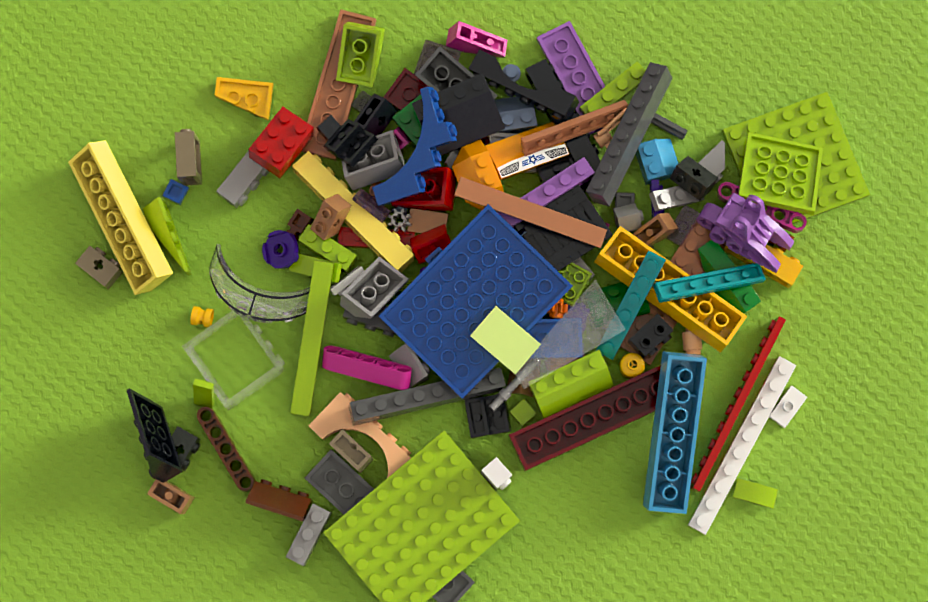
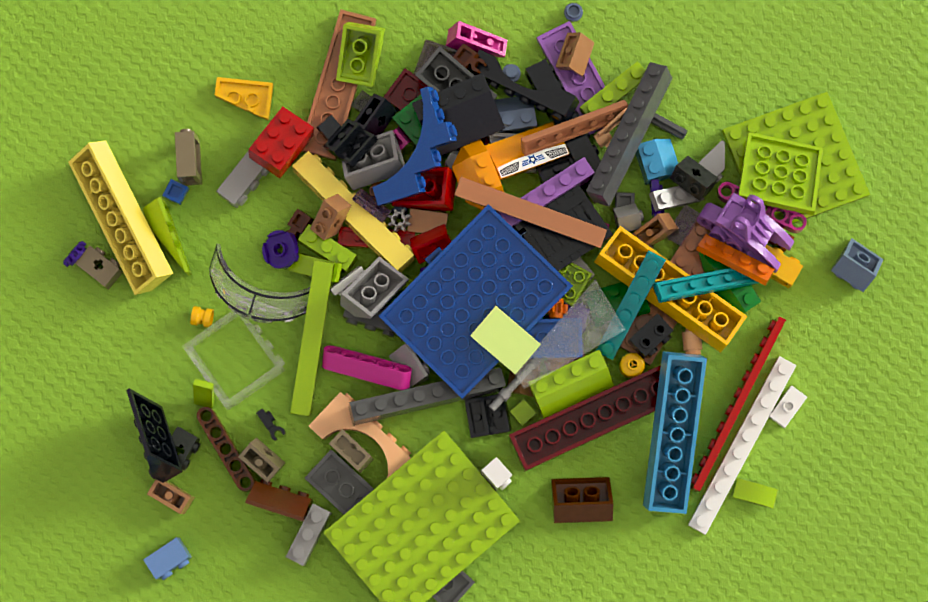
none -> dark purple gear [63,241,86,267]
none -> medium blue brick [143,537,192,580]
none -> dark tan brick [238,437,285,483]
none -> black plate [256,408,286,441]
none -> reddish brown plate [453,43,487,74]
none -> reddish brown slope [551,477,613,523]
none -> medium nougat panel [556,32,594,76]
none -> sand blue plate [564,3,583,22]
none -> orange plate [696,234,775,285]
none -> sand blue slope [831,238,884,292]

